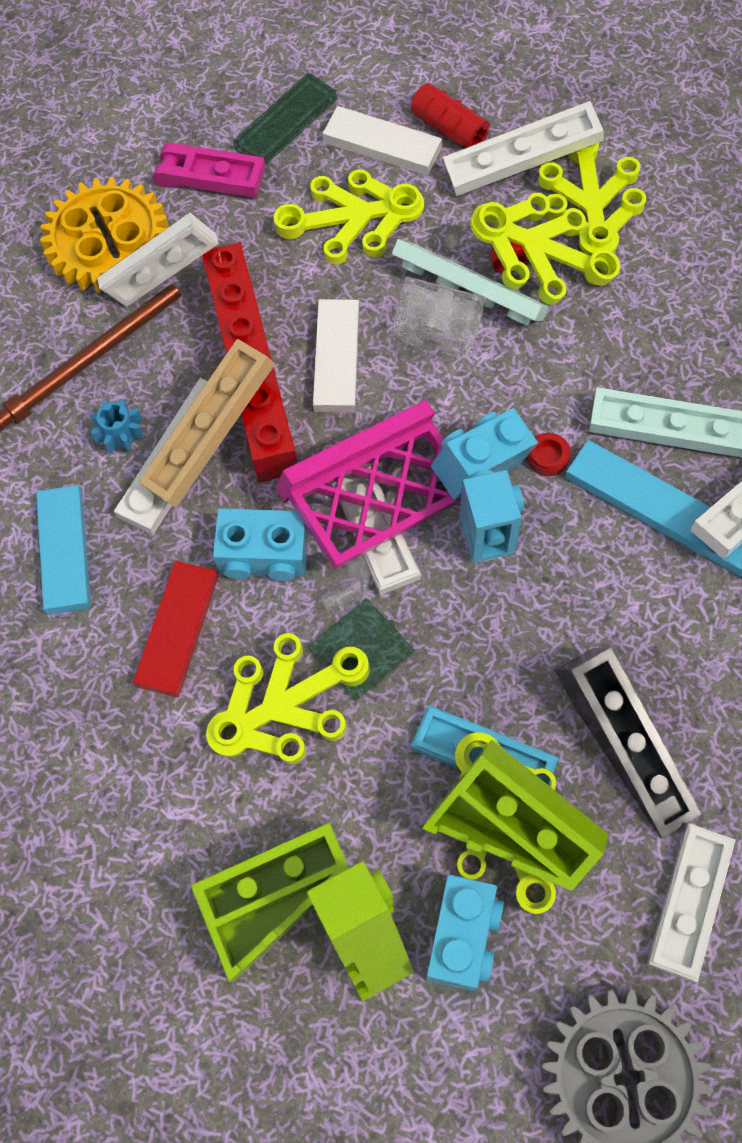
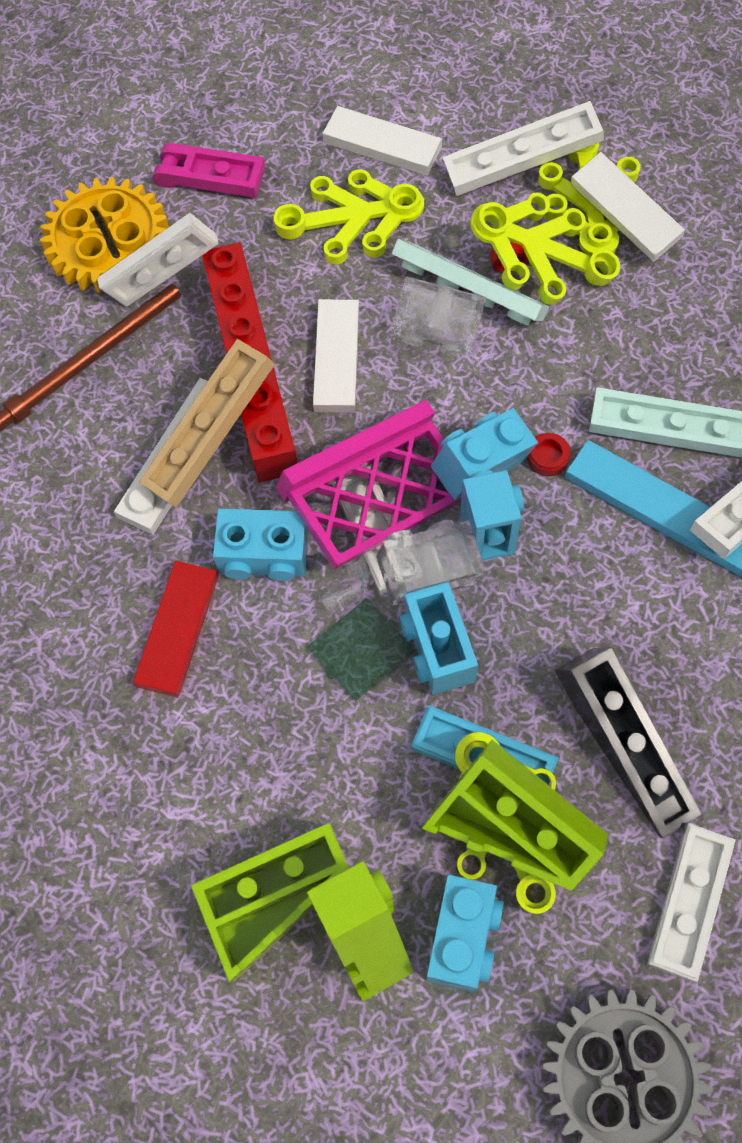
medium azure tile [36,485,91,615] -> none
dark azure gear [90,399,144,454] -> none
neon yellow plant [206,633,370,764] -> none
clear green tile [233,72,337,166] -> none
red axle [411,83,490,149] -> none
none -> clear brick [376,520,486,606]
none -> medium azure brick [399,581,478,695]
none -> white tile [571,152,685,262]

